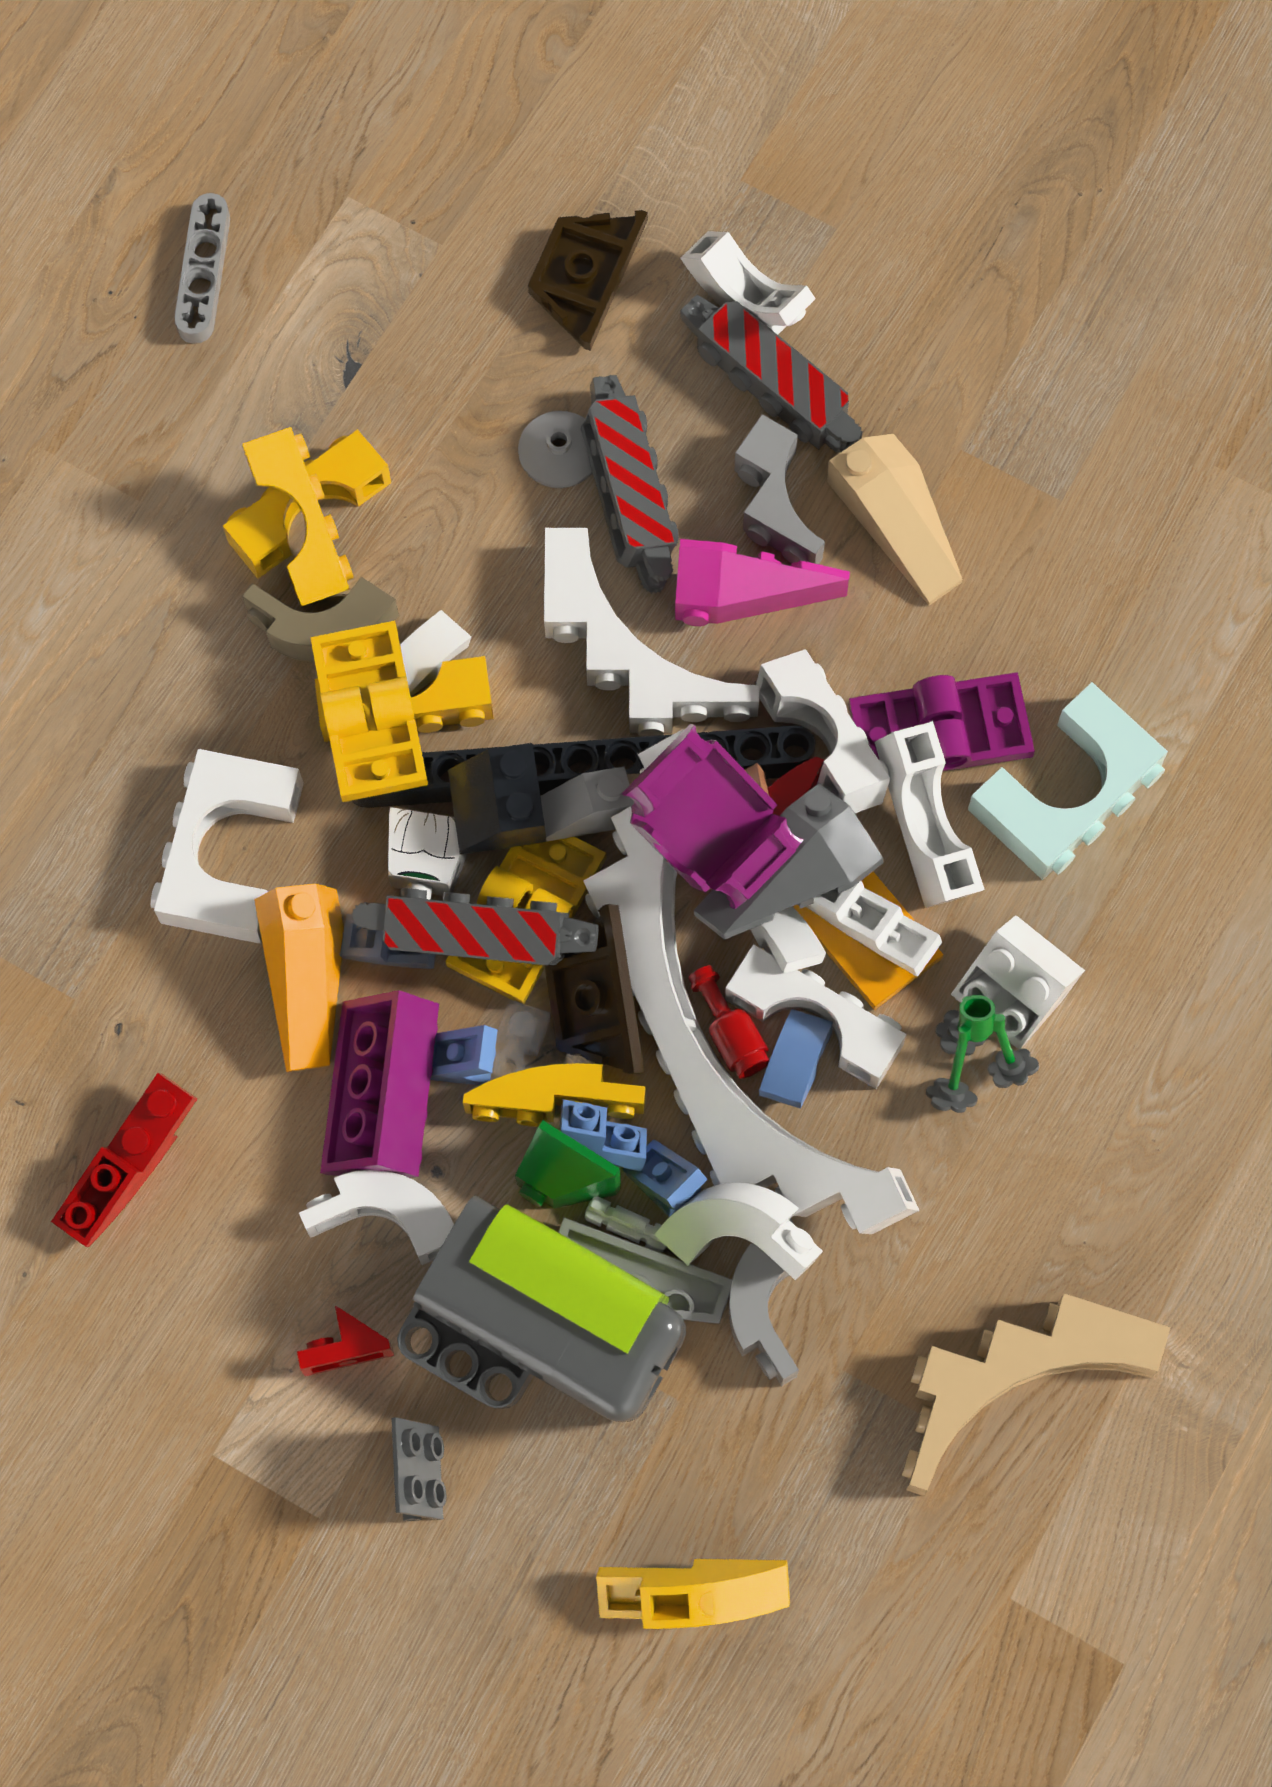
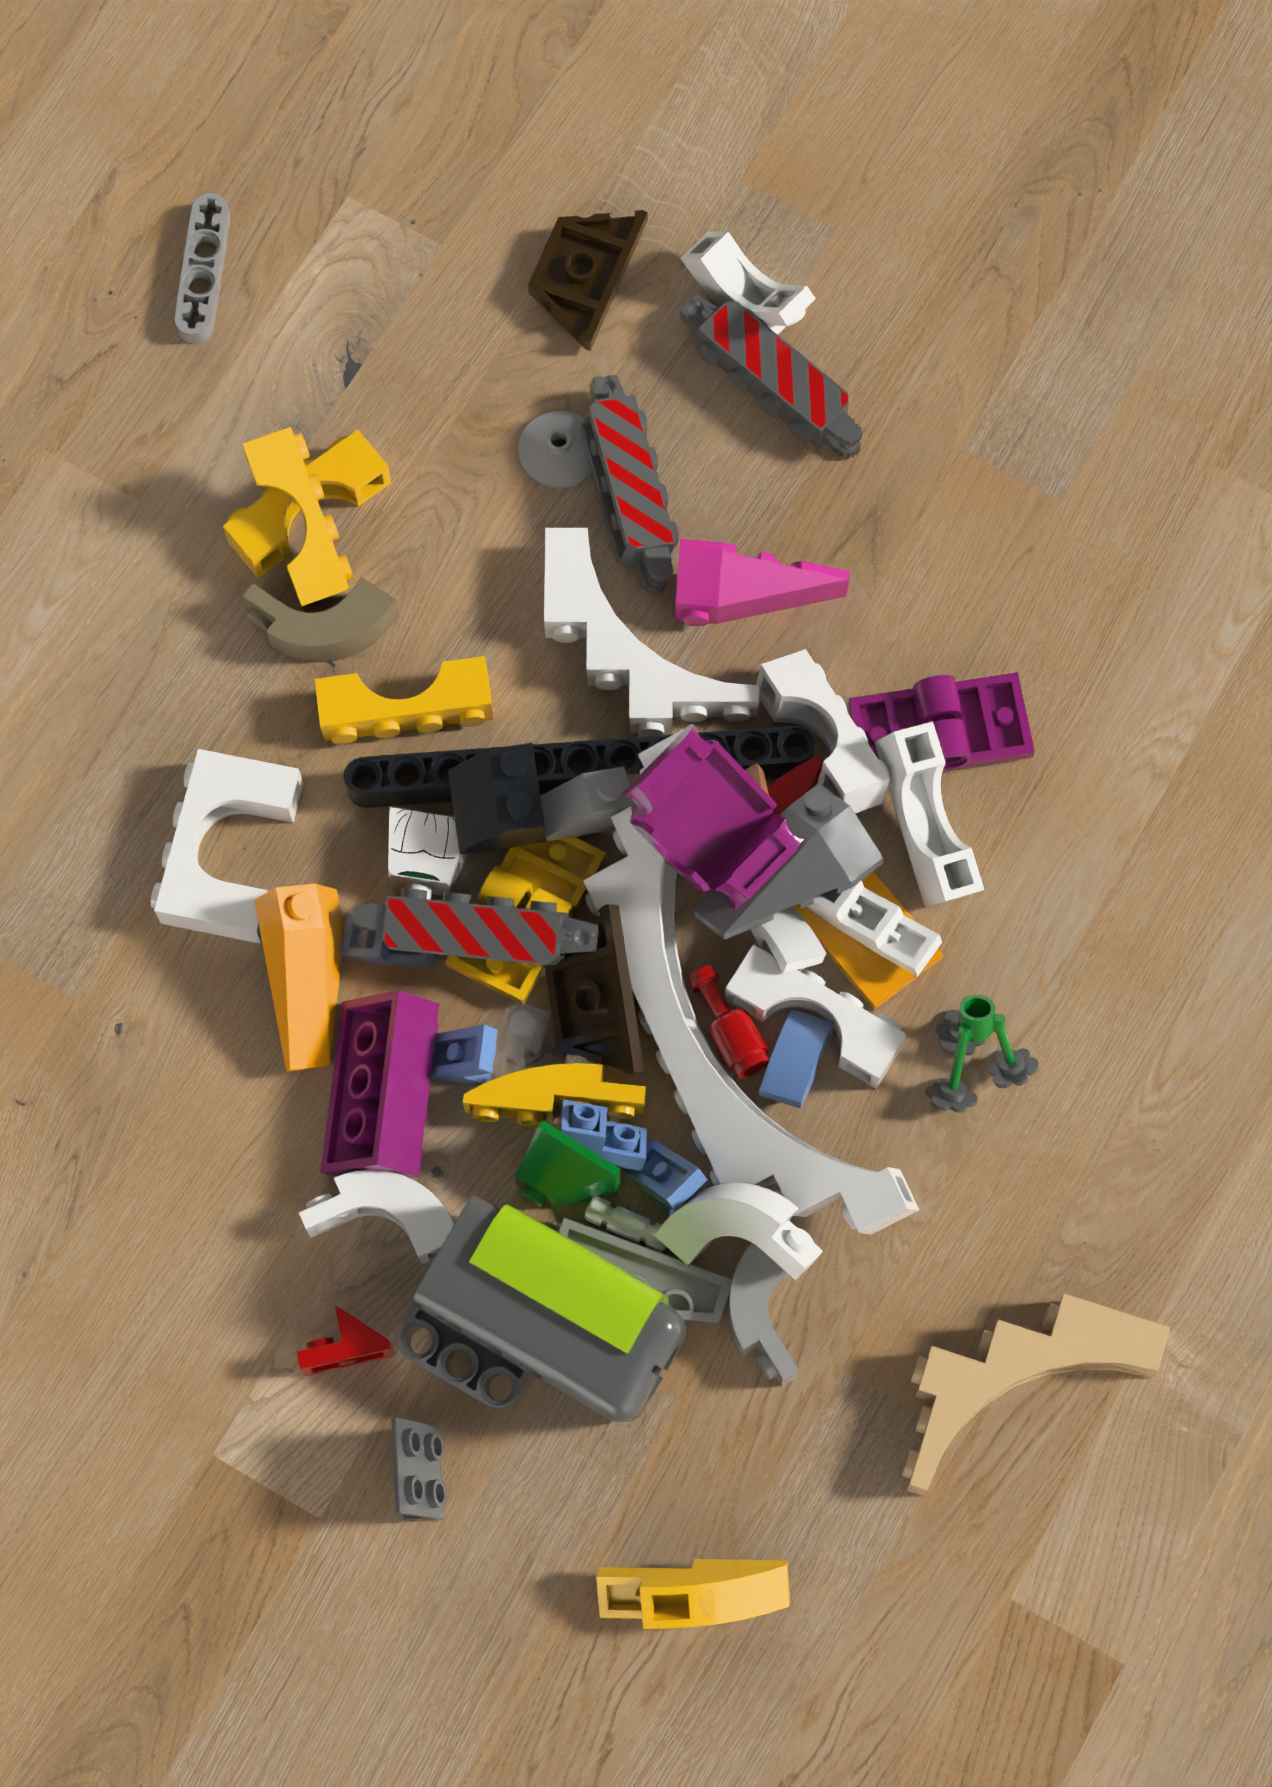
red slope [51,1073,198,1247] -> none
yellow plate [310,621,428,802] -> none
white slope [400,610,471,696] -> none
light grey arch [734,415,825,564] -> none
tan wedge [827,434,963,606] -> none
white slope [951,916,1085,1050] -> none
light aqua arch [968,682,1168,880] -> none

